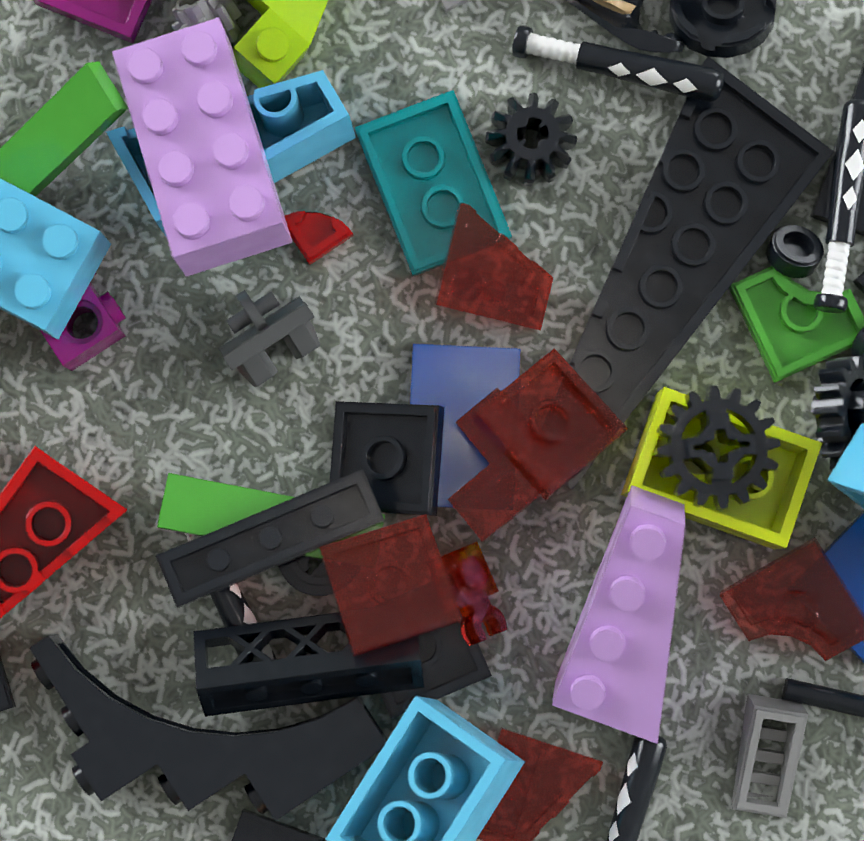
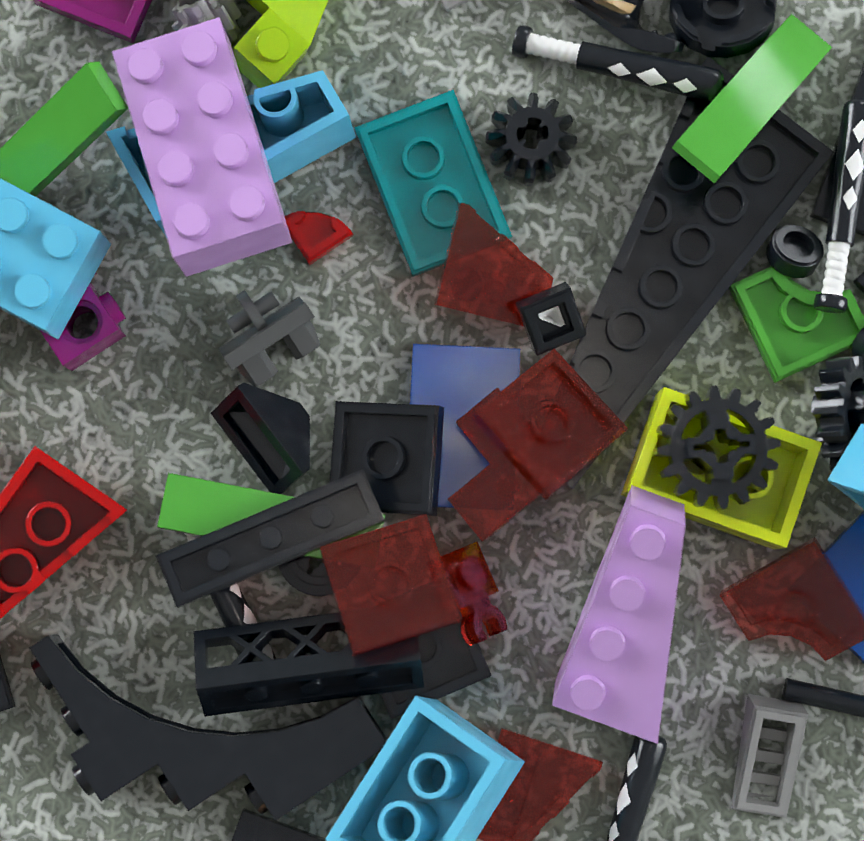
none -> black slope [210,383,310,494]
none -> black tile [515,282,587,356]
none -> bright green slope [672,14,832,184]

